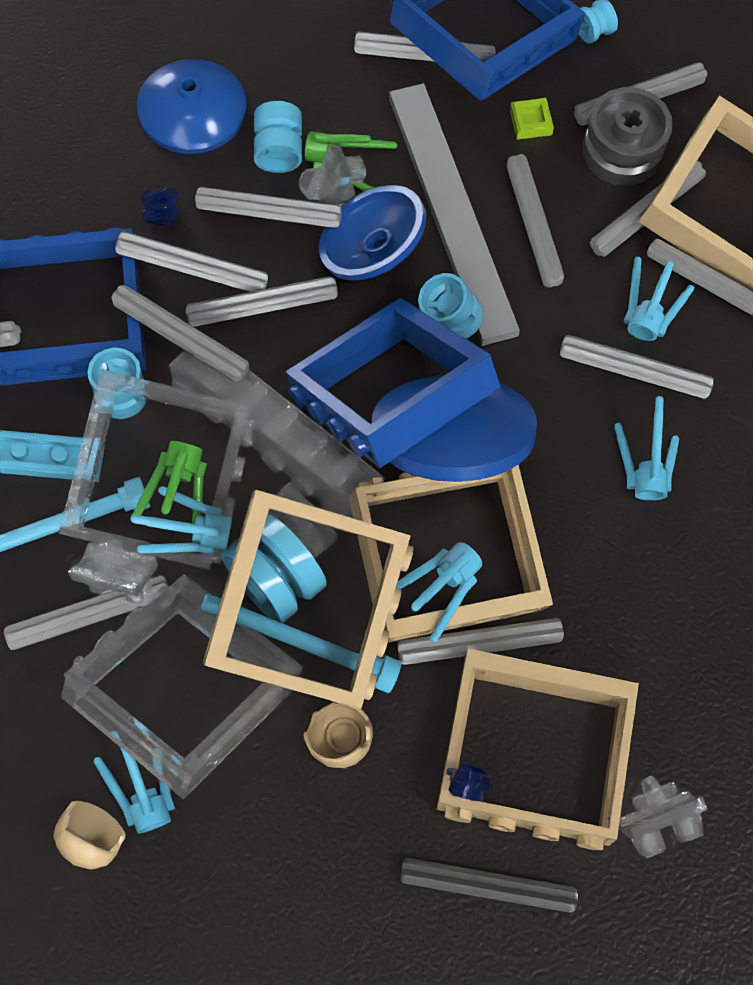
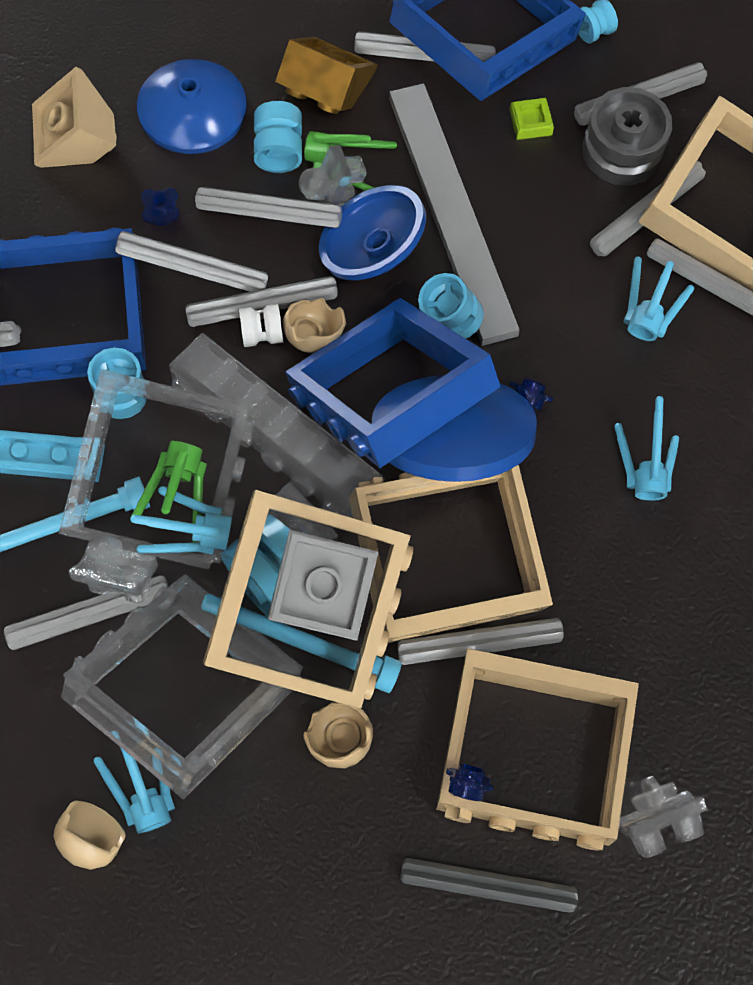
light grey axle [111,285,250,382] -> none
medium azure plant [396,542,482,642] -> none
light grey axle [506,154,564,288] -> none
light grey axle [560,335,714,399] -> none
none -> tan slope [32,67,117,168]
none -> white wheel [239,304,283,347]
none -> light grey plate [267,530,379,640]
none -> pearl gold slope [275,37,378,114]
none -> tan hair [282,298,346,354]
none -> clear blue plate [509,378,554,410]

